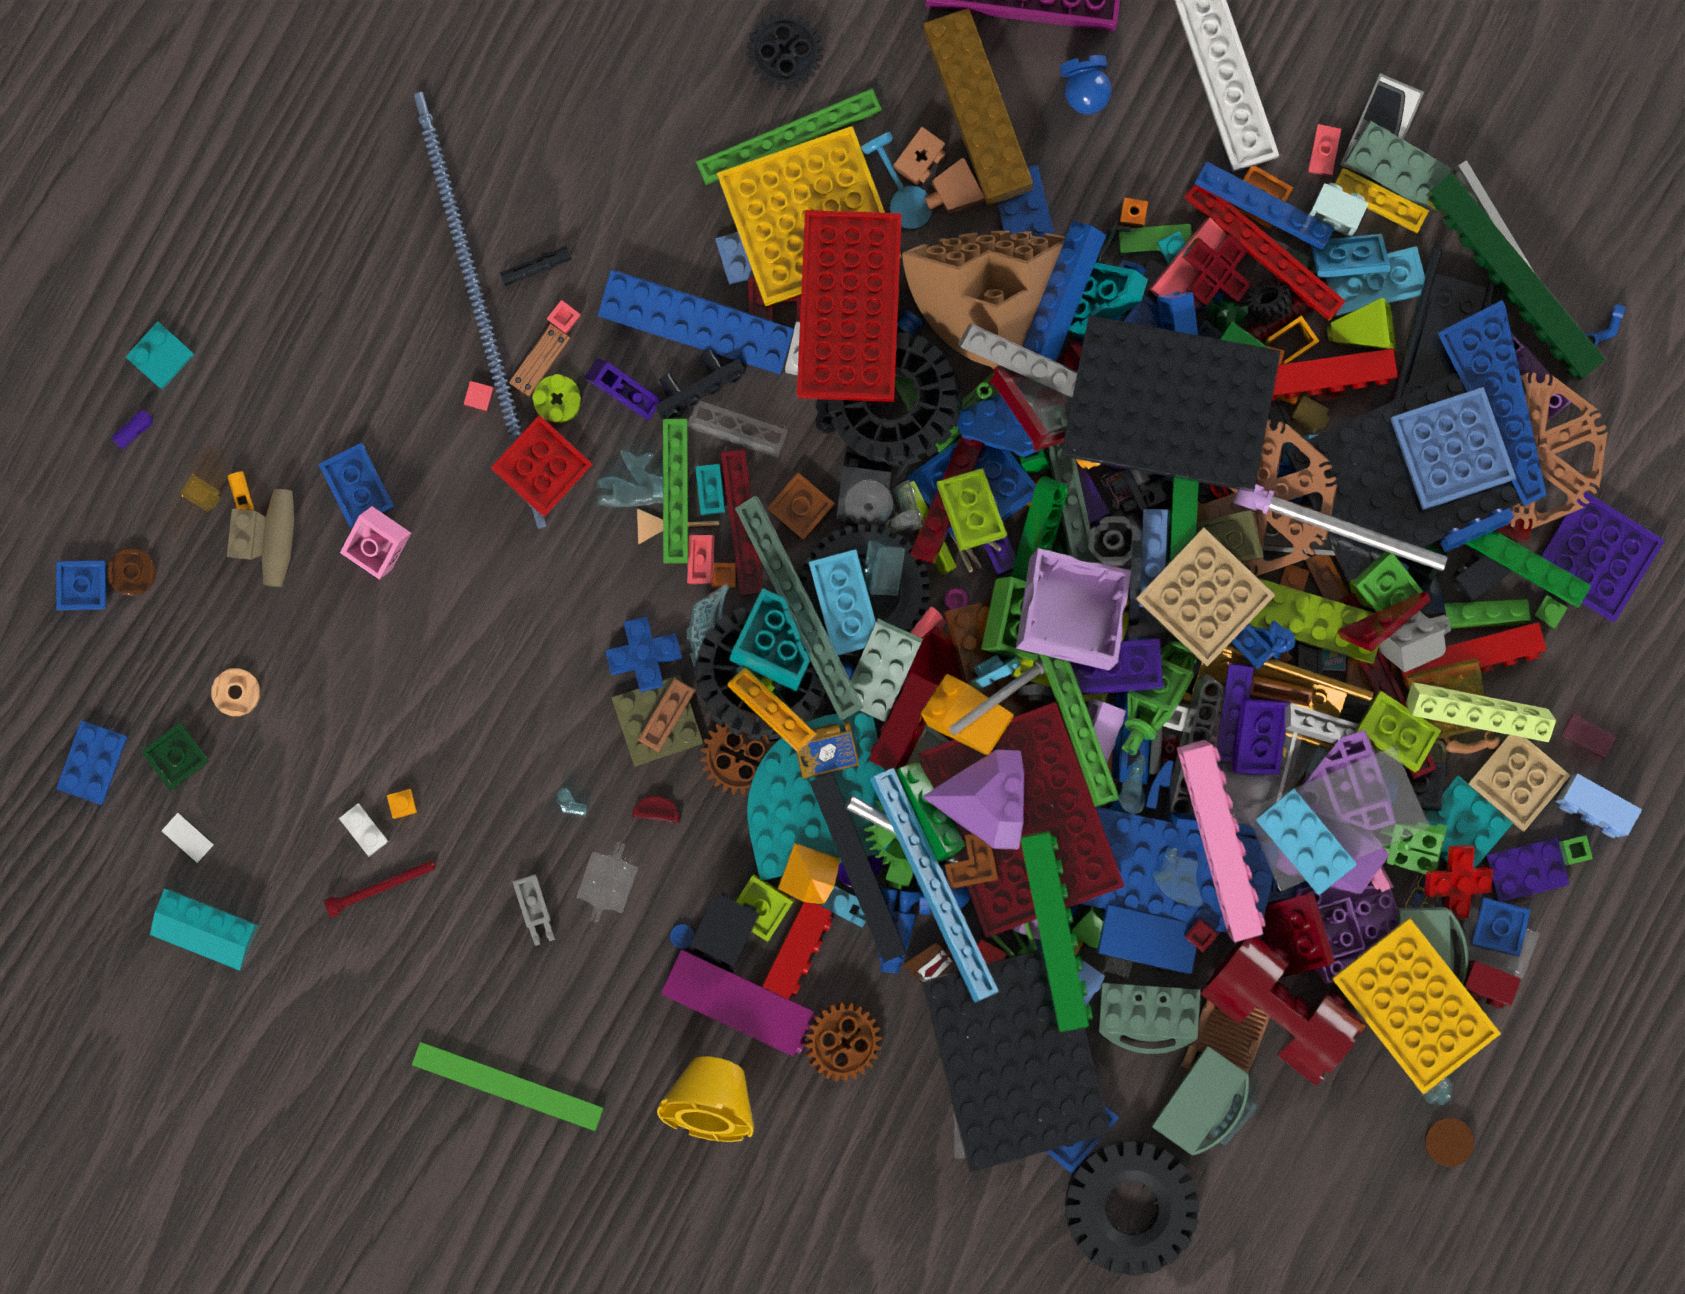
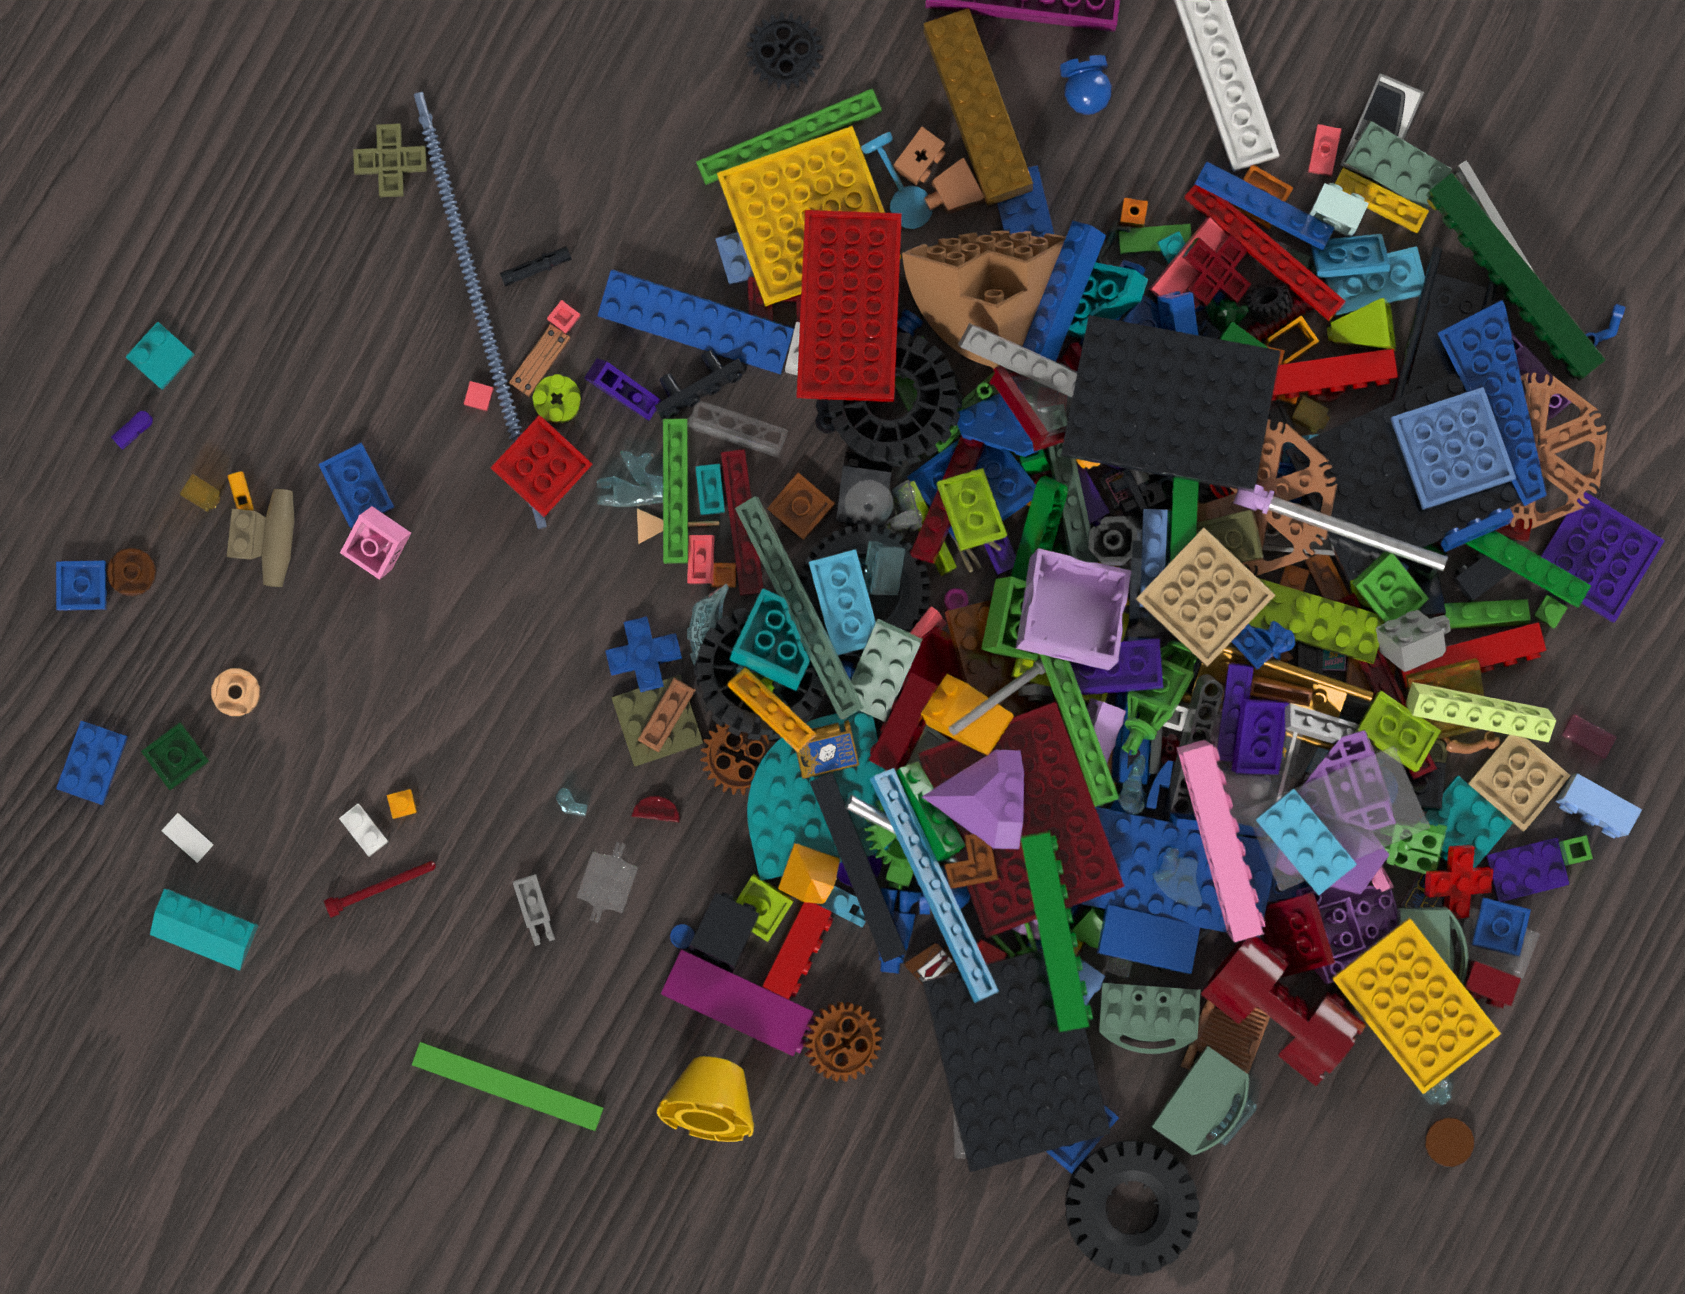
medium azure plate [969,655,1021,689] -> none
dark red tile [1183,917,1219,952] -> none
dark red wing [1337,592,1431,652] -> none
none -> olive plate [353,124,427,197]

